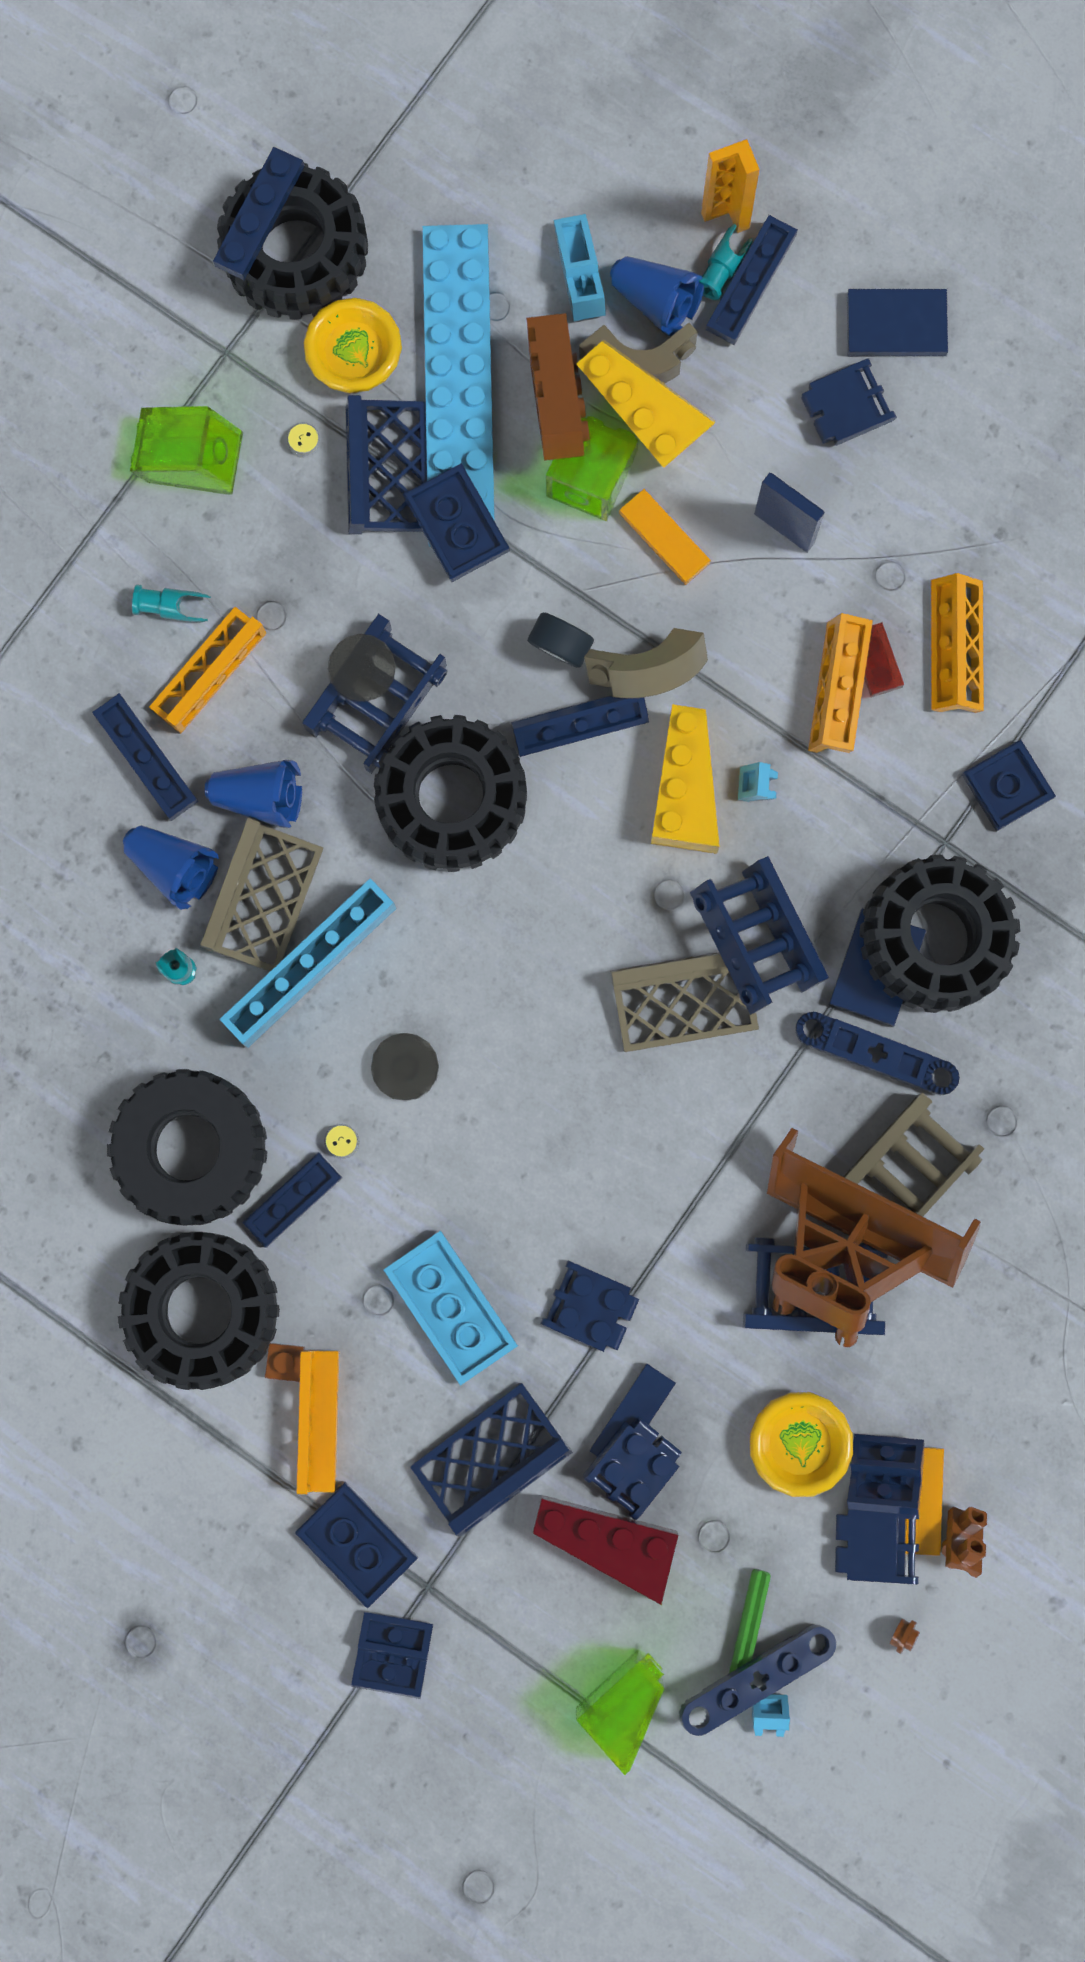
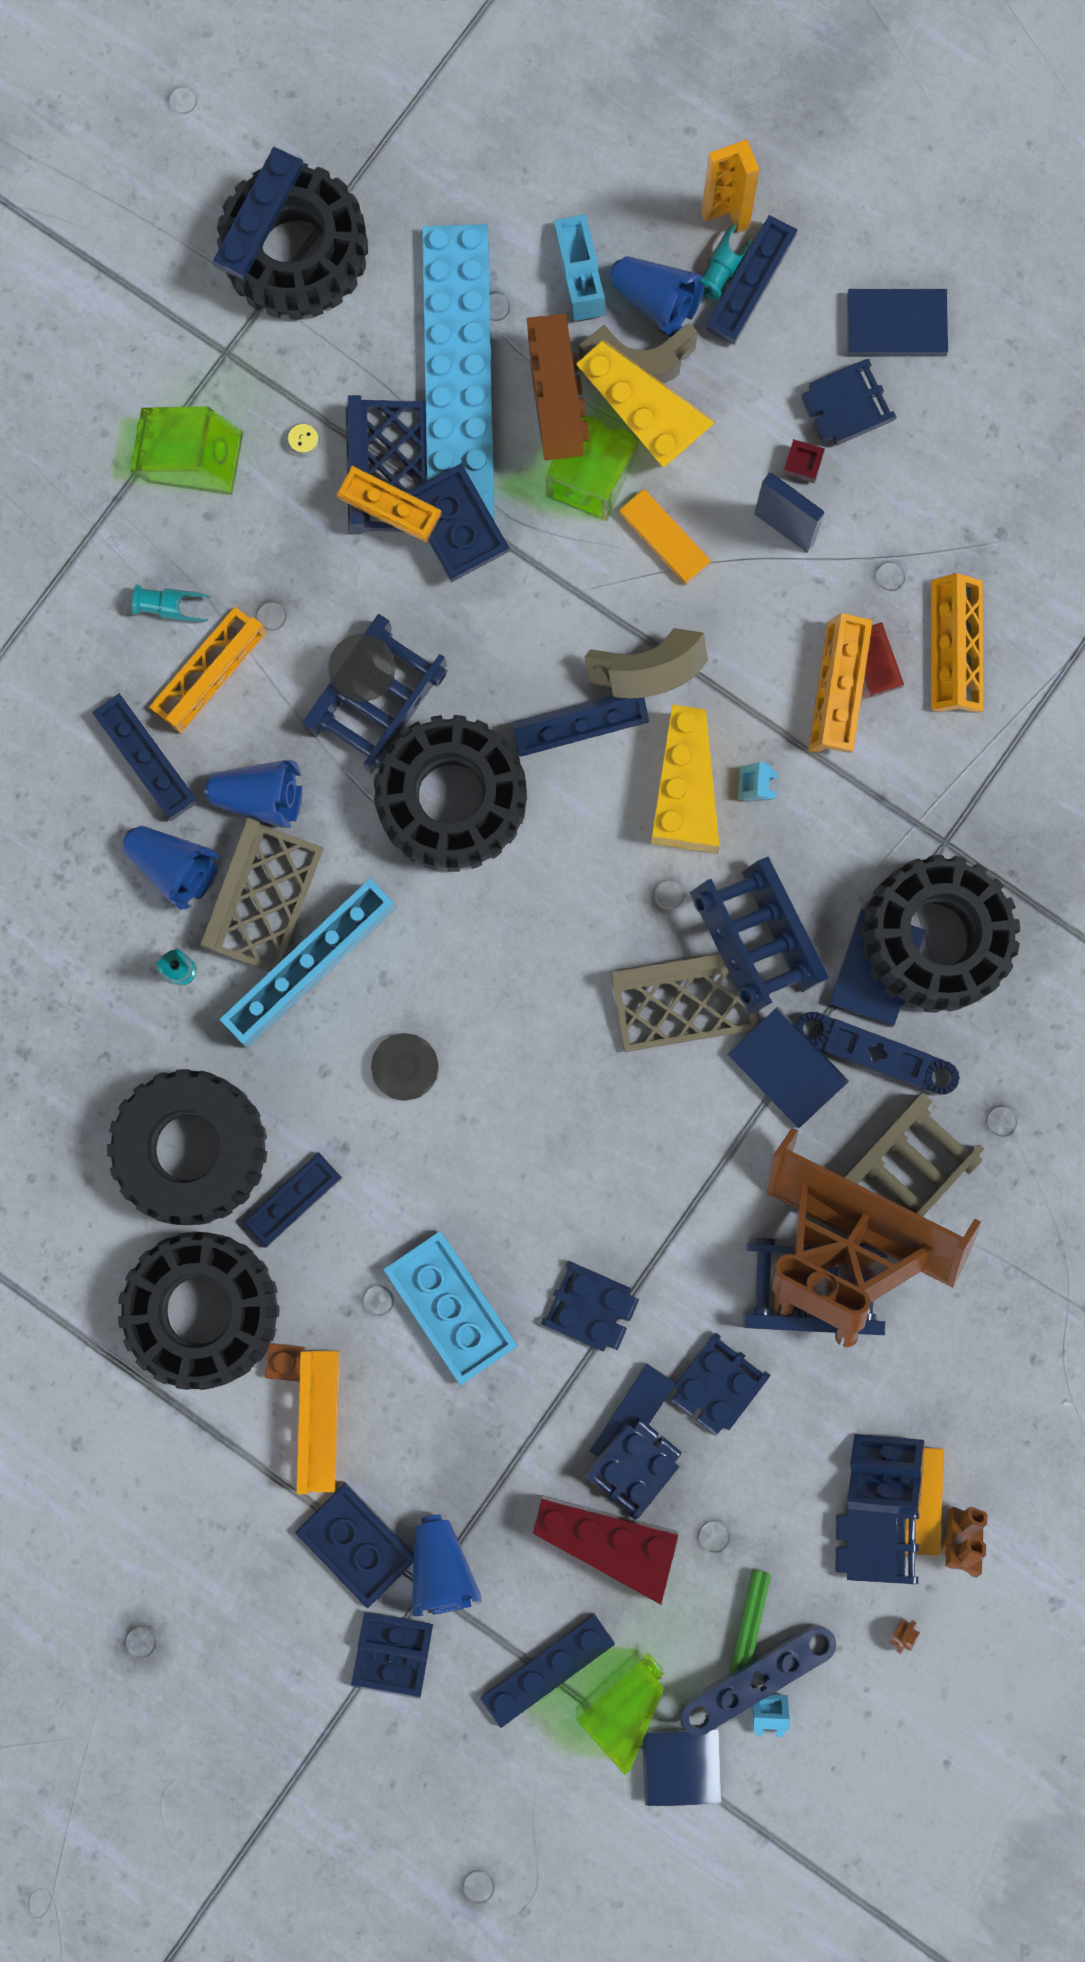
yellow piece [303,298,402,394] -> none
light yellow tile [324,1124,360,1159] -> none
dark blue fence [410,1383,573,1536] -> none
black wheel [527,612,594,668] -> none
yellow piece [750,1392,853,1497] -> none
dark blue tile [962,740,1056,832] -> none
none -> light orange tile [336,466,442,543]
none -> blue cone [412,1514,482,1617]
none -> dark blue plate [480,1613,615,1728]
none -> dark blue slope [642,1728,721,1806]
none -> dark blue plate [672,1332,771,1436]
none -> dark blue tile [728,1007,849,1129]
none -> dark red plate [783,439,825,483]

